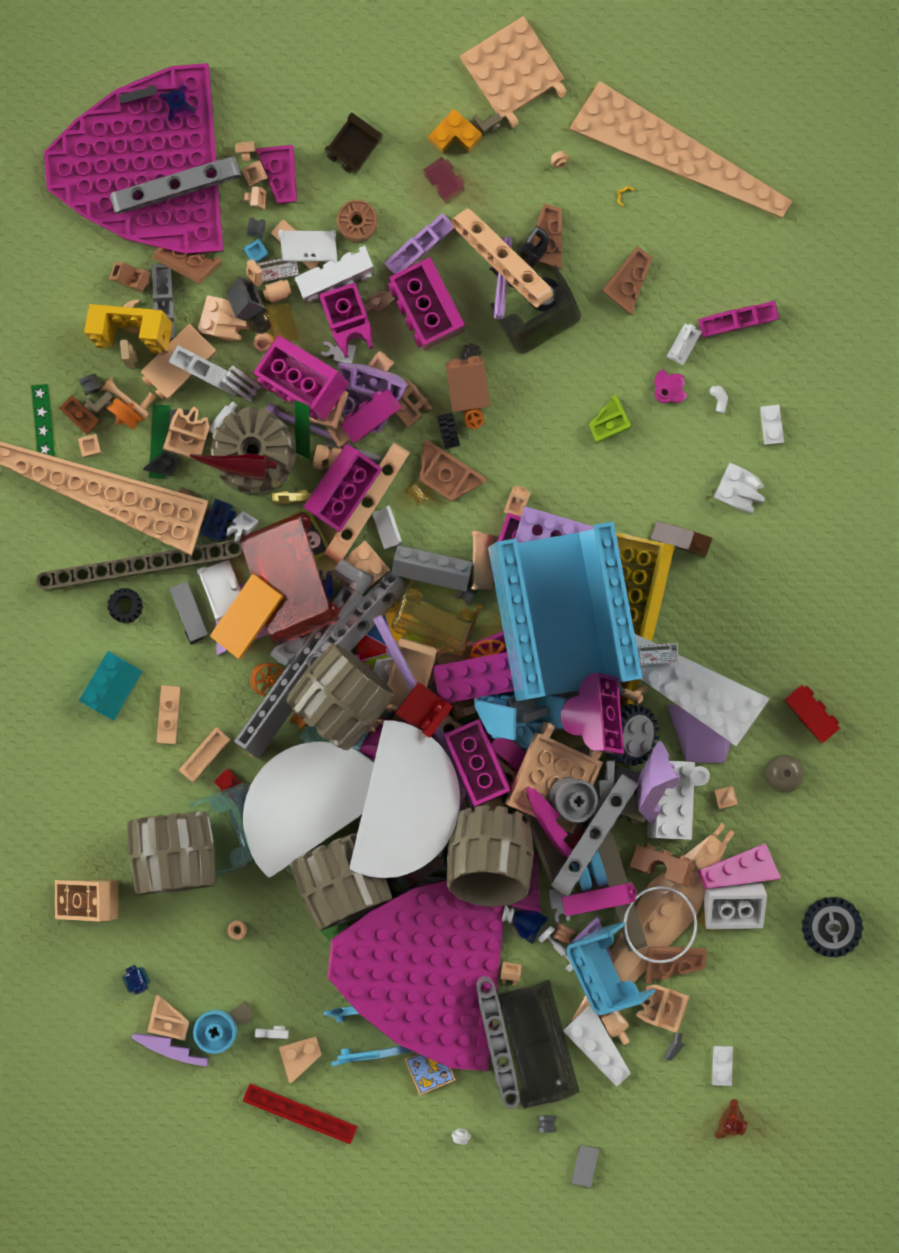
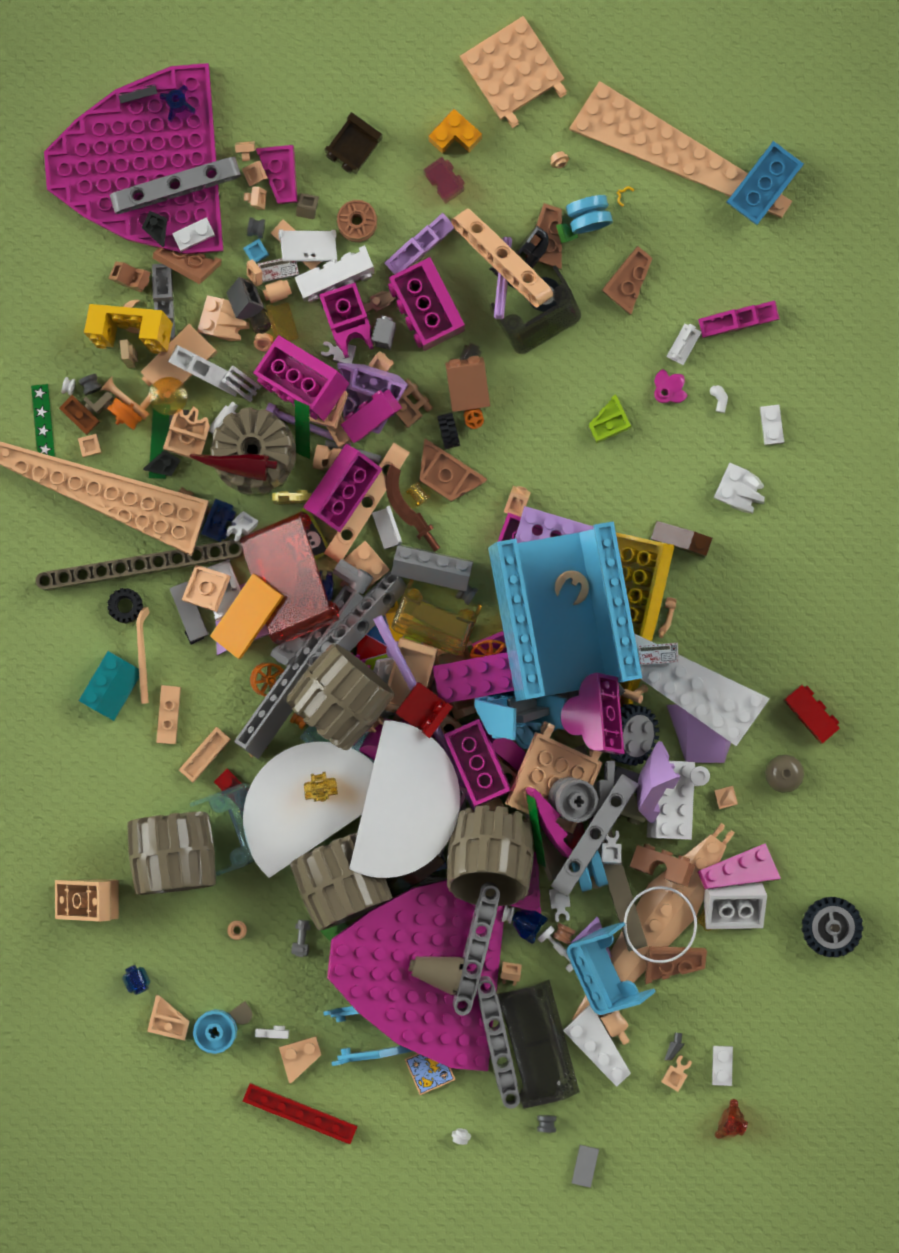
lavender slope [132,1033,209,1067] -> none
dark tan bracket [472,113,502,136] -> none
light nougat door [472,531,494,590] -> none
dark pink slope [561,882,637,916] -> none
light nougat plate [636,984,690,1033] -> none
none -> white bush [61,377,76,396]
none -> light nougat piece [136,607,150,704]
none -> pearl dark grey piece [142,211,167,247]
none -> clear yellow dish [149,377,188,415]
none -> white plate [172,217,215,252]
none -> light nougat tile [182,565,231,612]
none -> light grey bar [292,920,311,957]
none -> dark tan slope [296,193,319,219]
none -> clear yellow piece [304,771,338,802]
none -> light grey brick [372,316,396,350]
none -> copper sword [386,465,440,552]
none -> dark tan cone [408,956,464,996]
none -> light grey beam [453,882,500,1015]
none -> green sticker [526,794,546,868]
none -> light nougat head [555,570,589,605]
none -> bright green tile [556,223,578,243]
none -> medium azure wheel [566,195,613,234]
none -> white plate [601,831,621,865]
none -> light nougat piece [658,597,677,638]
none -> light nougat plate [661,1055,692,1092]
none -> dark azure plate [727,141,804,225]

